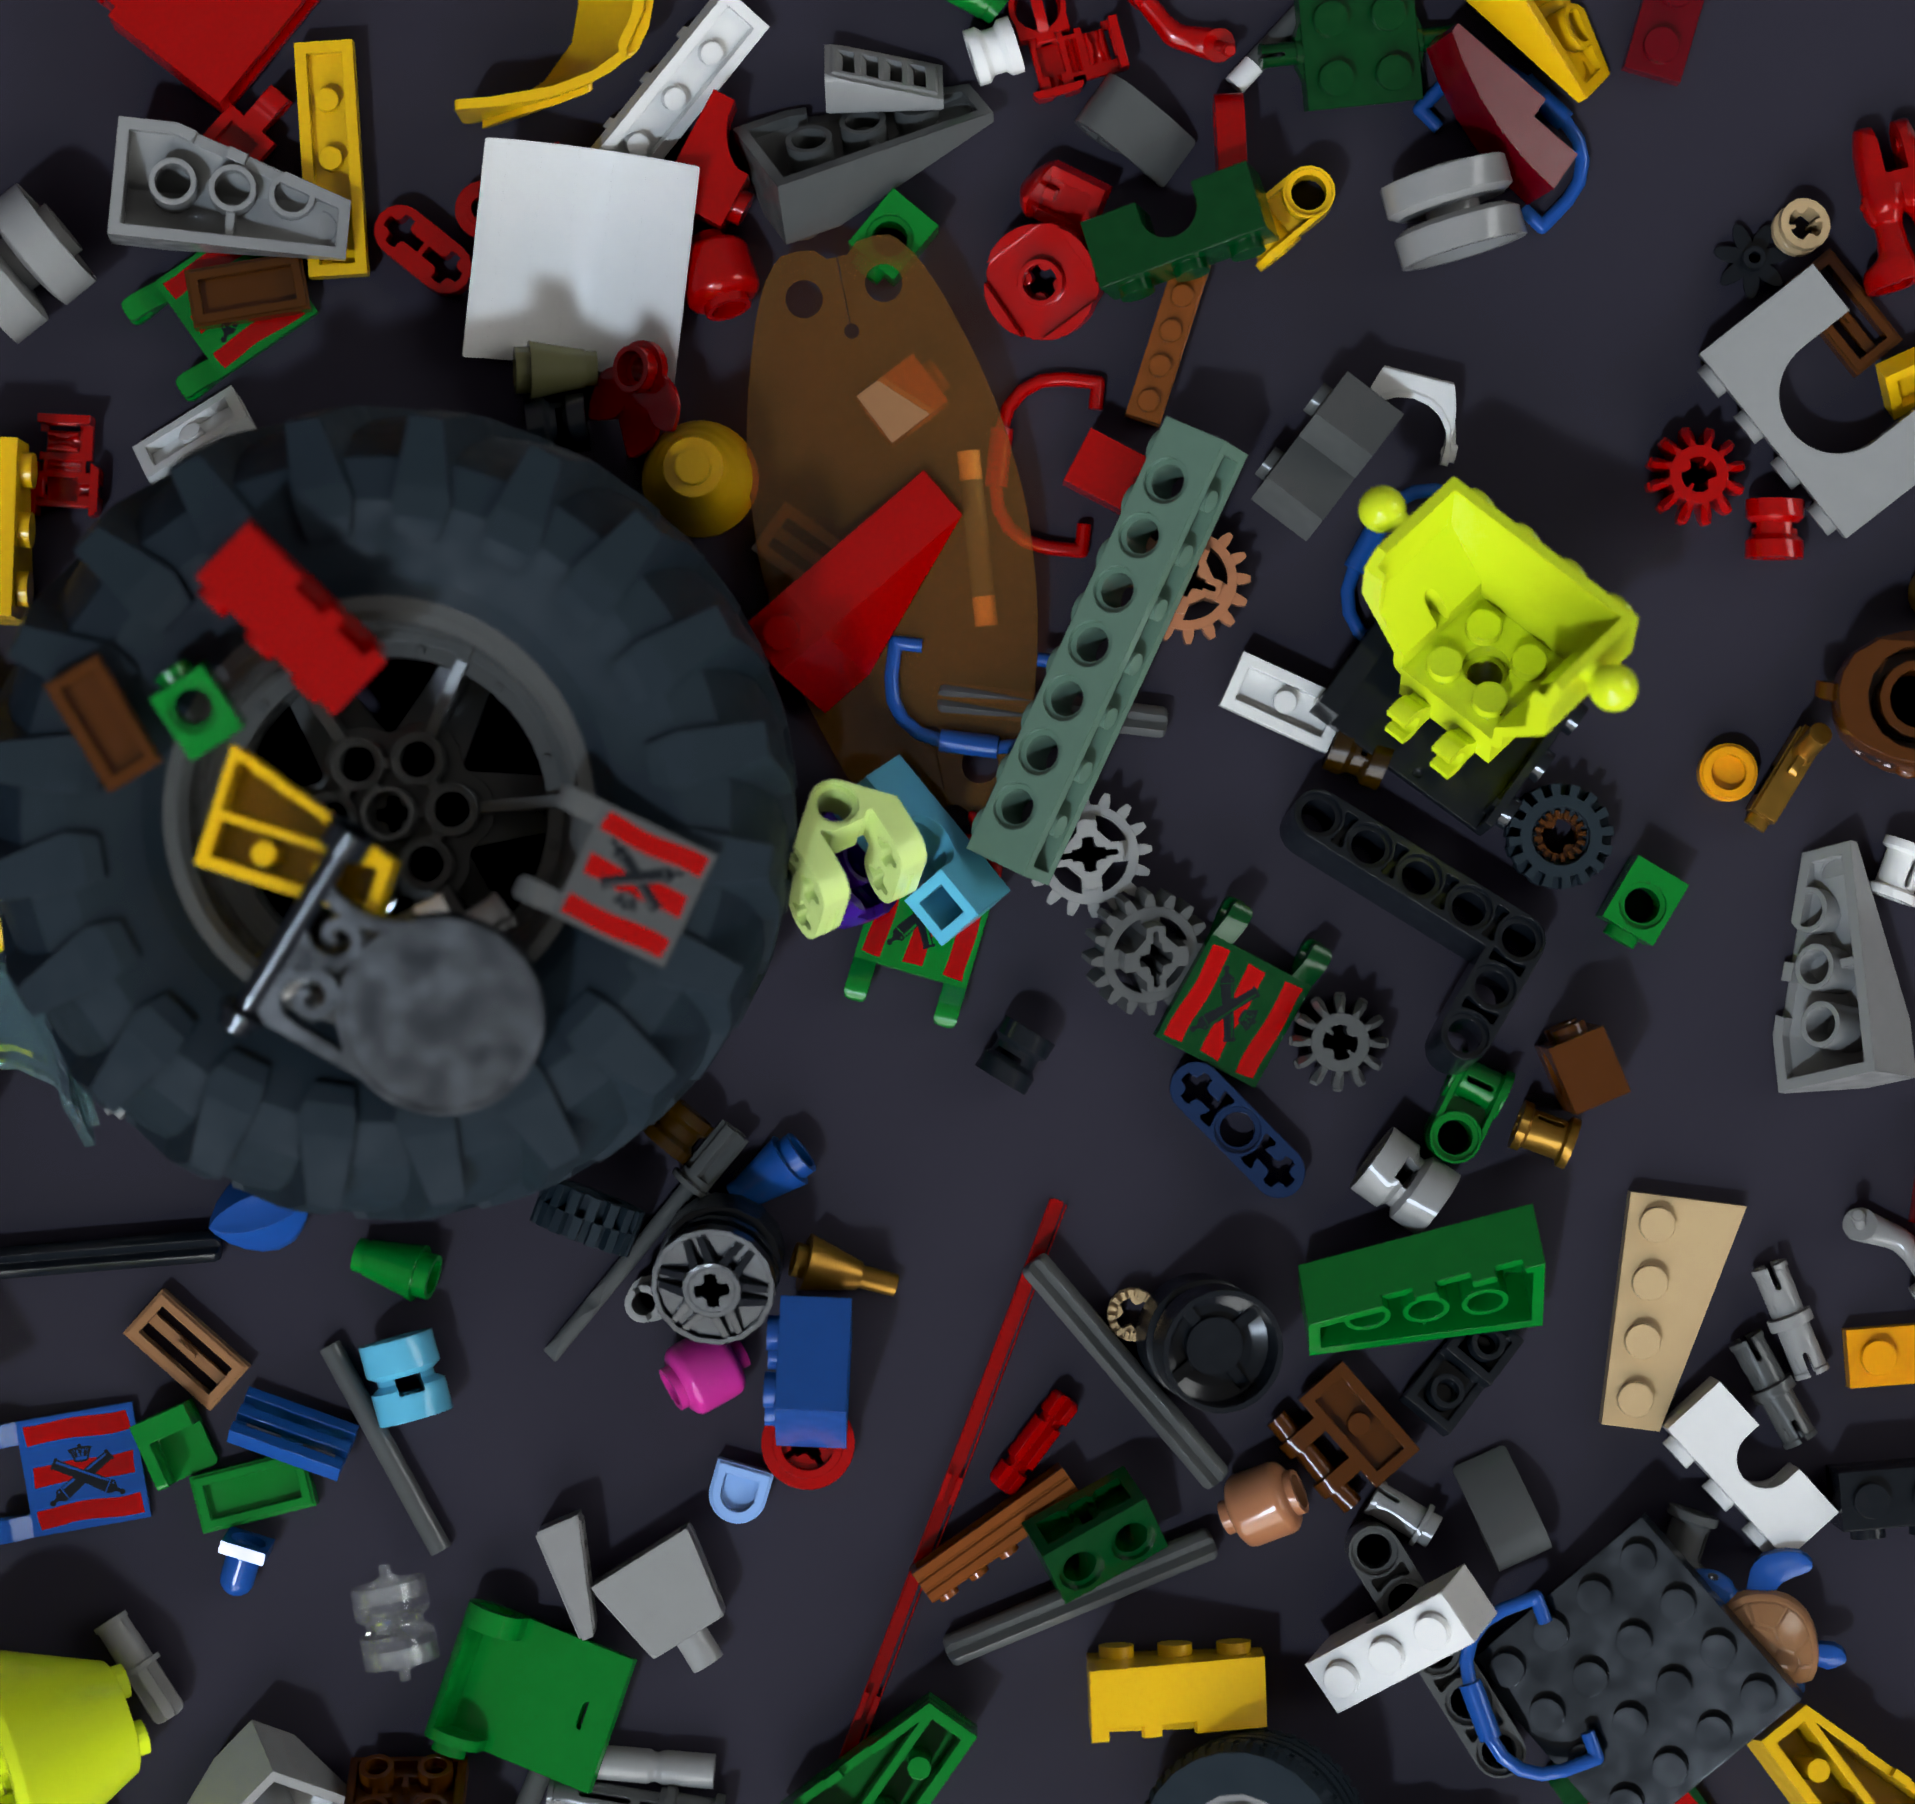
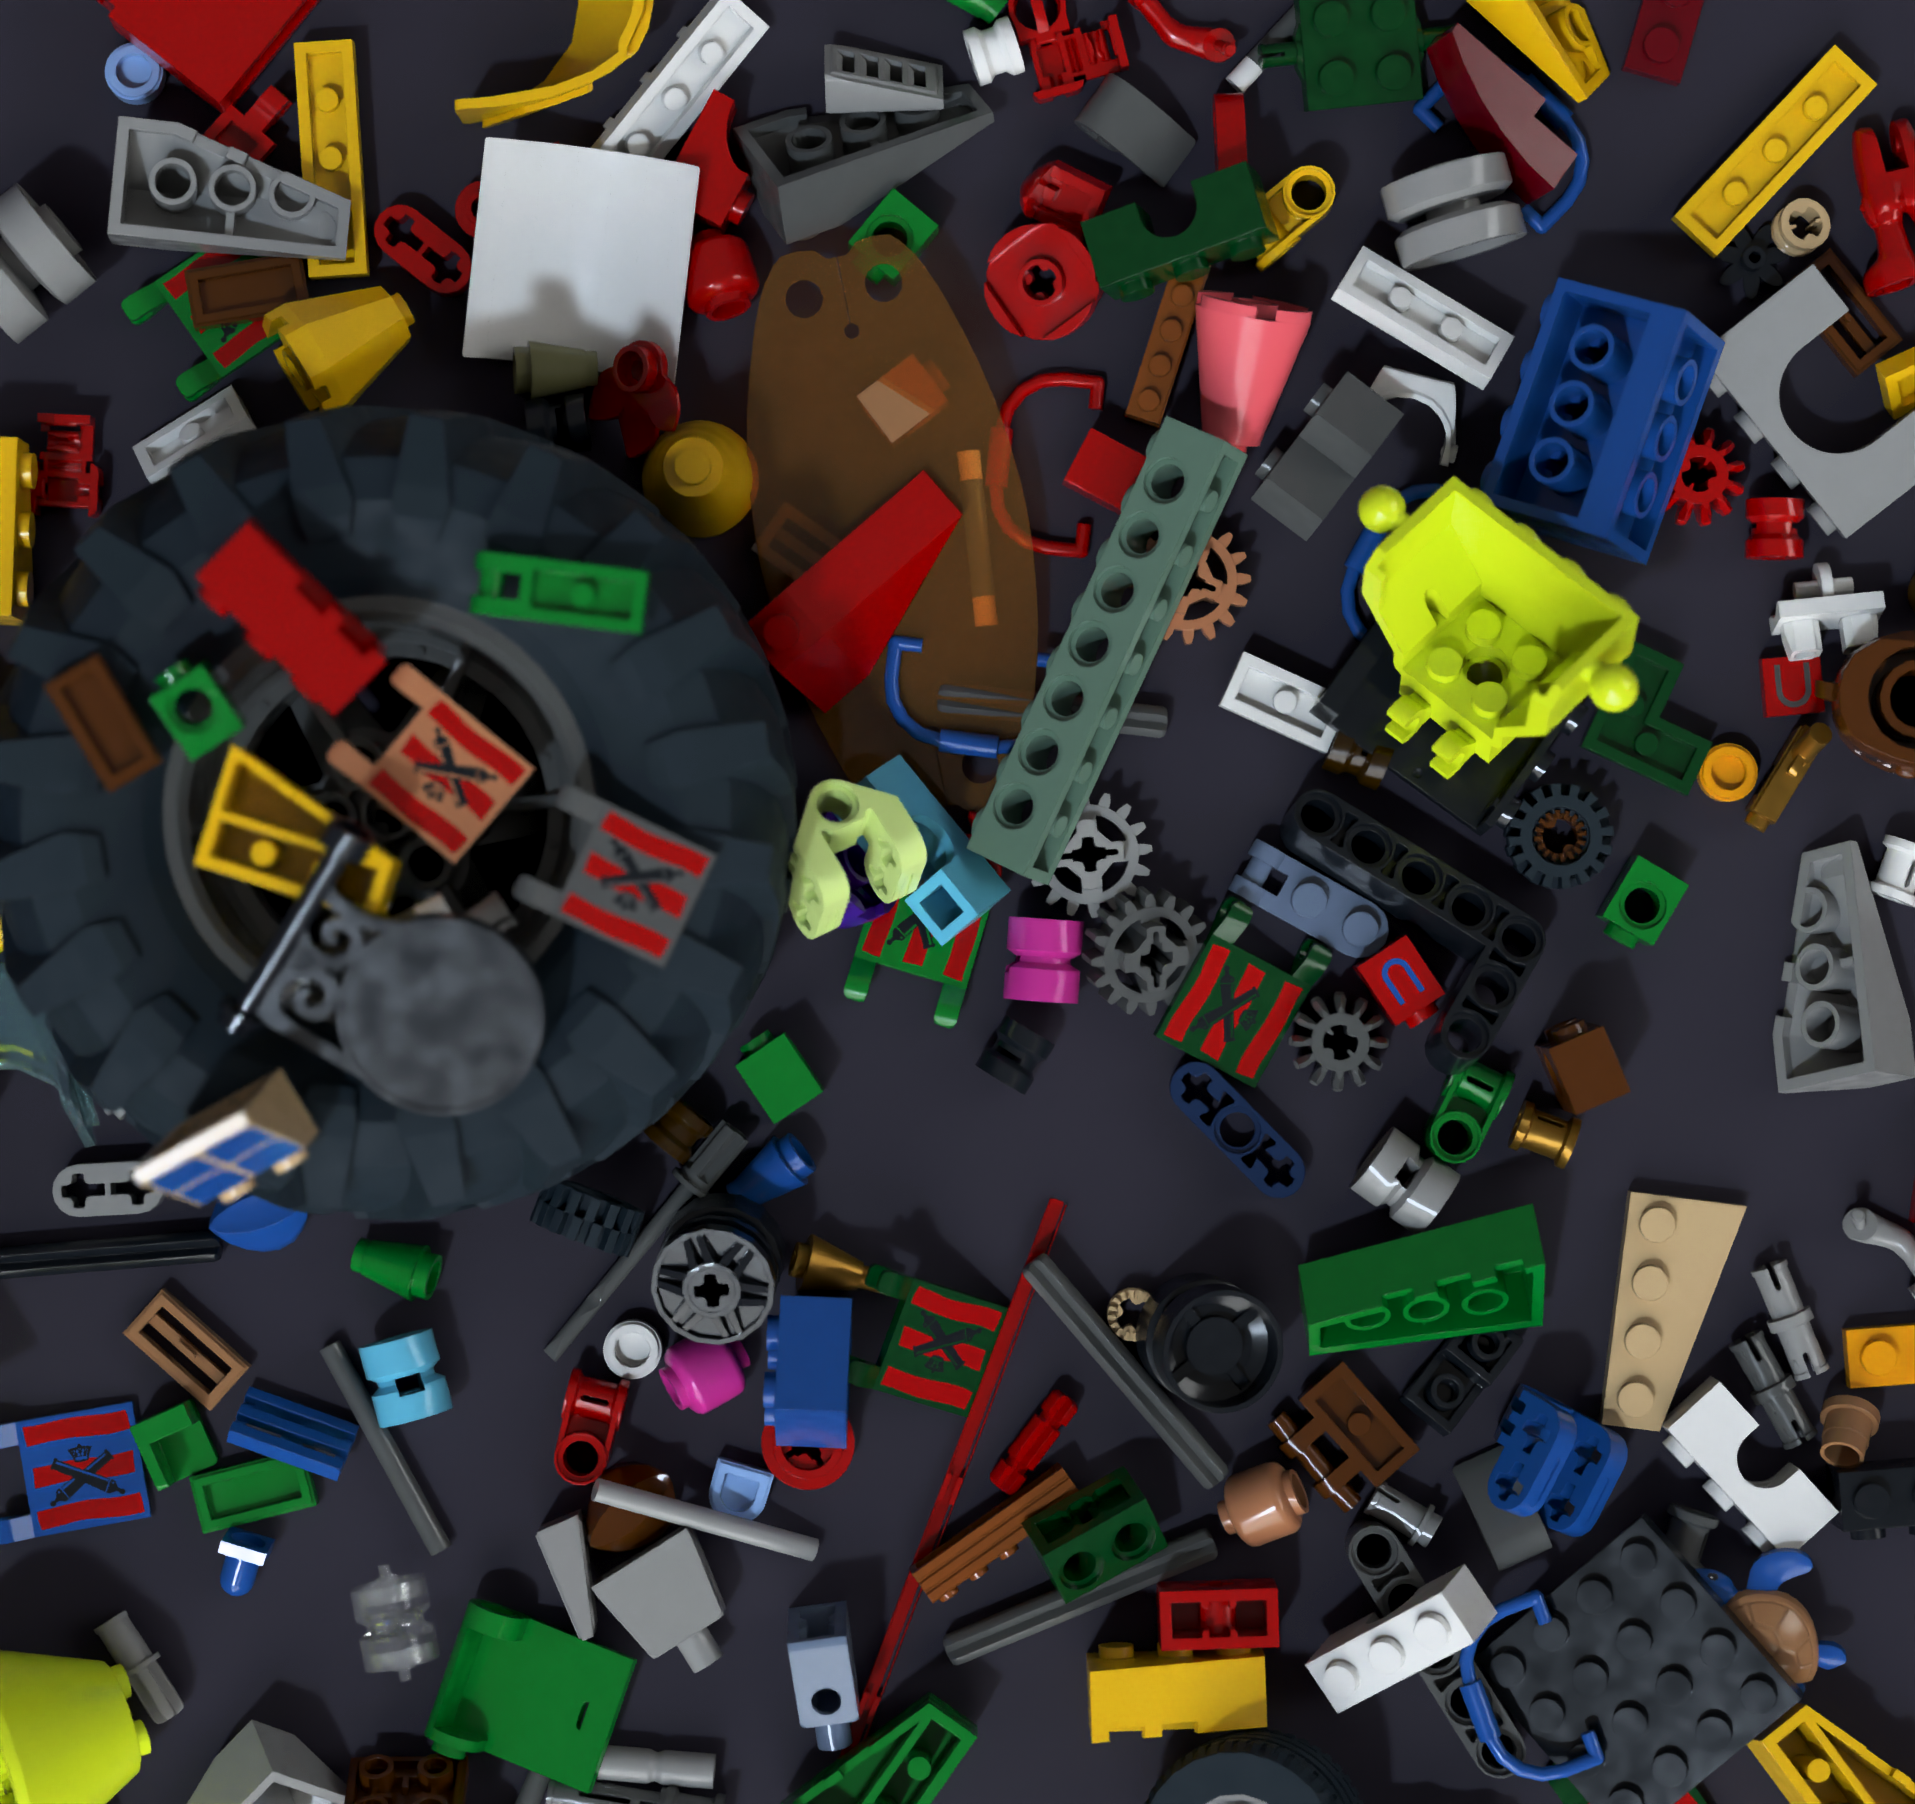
light grey pin [624,1275,662,1323] -> none
none -> light grey beam [52,1160,167,1217]
none -> light blue tile [105,43,166,105]
none -> tan slope [132,1068,319,1206]
none -> yellow cone [262,286,415,412]
none -> flag [326,663,535,864]
none -> green plate [469,551,651,635]
none -> red piece [554,1367,631,1485]
none -> reddish brown piece [586,1461,676,1552]
none -> light grey bar [591,1478,819,1561]
none -> white tile [603,1319,663,1379]
none -> green brick [735,1029,825,1124]
none -> sand blue torso [787,1600,859,1751]
none -> flag [848,1263,1008,1418]
none -> dark pink wheel [1003,916,1084,1004]
none -> red brick [1156,1578,1280,1651]
none -> coral cone [1195,290,1313,453]
none -> sand blue plate [1228,838,1389,958]
none -> white panel [1331,246,1515,390]
none -> red brick [1352,934,1445,1029]
none -> blue brick [1480,277,1725,565]
none -> blue piece [1488,1383,1628,1537]
none -> dark green plate [1579,641,1713,796]
none -> yellow plate [1671,45,1878,259]
none -> red tile [1758,657,1825,718]
none -> white hips [1769,562,1886,661]
none -> medium nougat piece [1820,1395,1881,1468]

